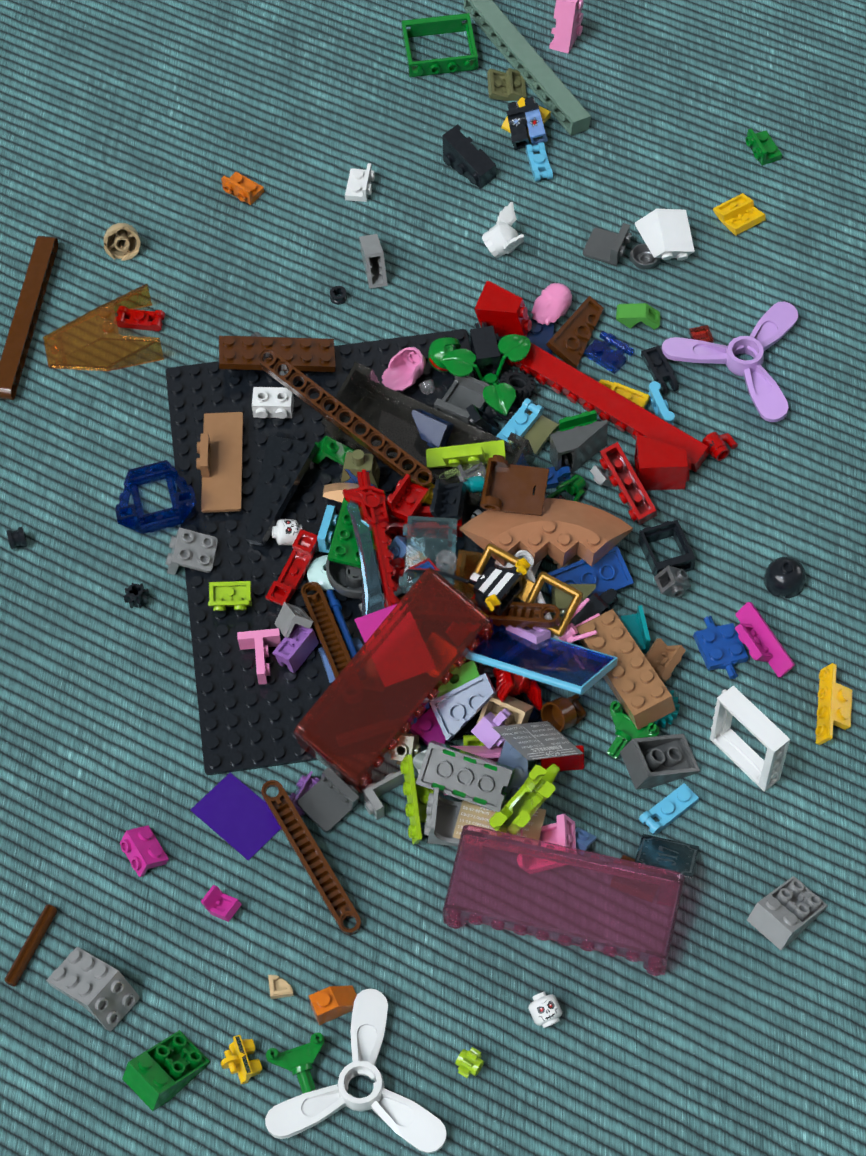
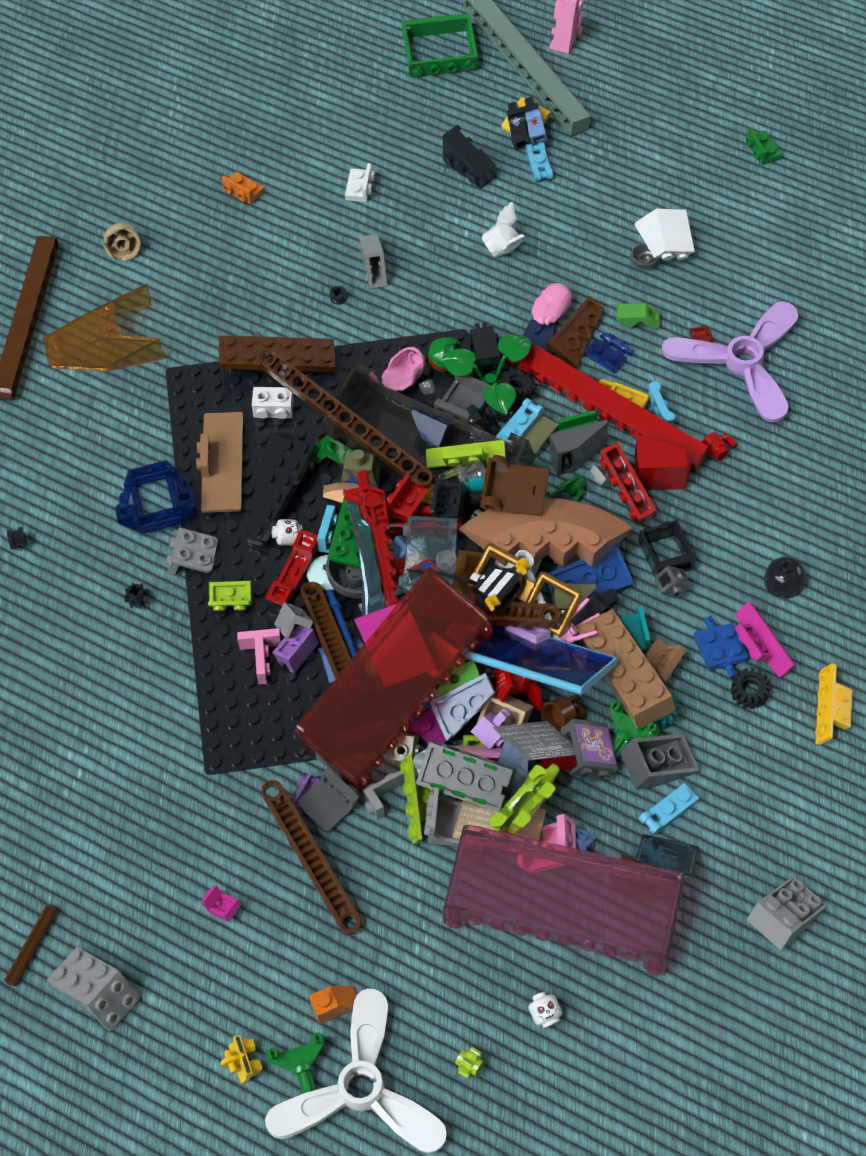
red plate [114,306,165,331] -> none
dark pink bracket [120,825,169,877] -> none
green slope [122,1030,210,1111] -> none
dark purple sticker [190,773,281,860] -> none
tan tile [268,975,294,999] -> none
red slope [474,281,532,337] -> none
olive slope [487,68,527,101] -> none
blue plate [546,466,571,489] -> none
dark grey bracket [583,223,632,266] -> none
black hinge [641,346,679,395] -> none
white window [710,686,790,792] -> none
yellow slope [713,193,766,235] -> none
none -> panel [561,719,618,780]
none -> black tyre [731,668,771,709]

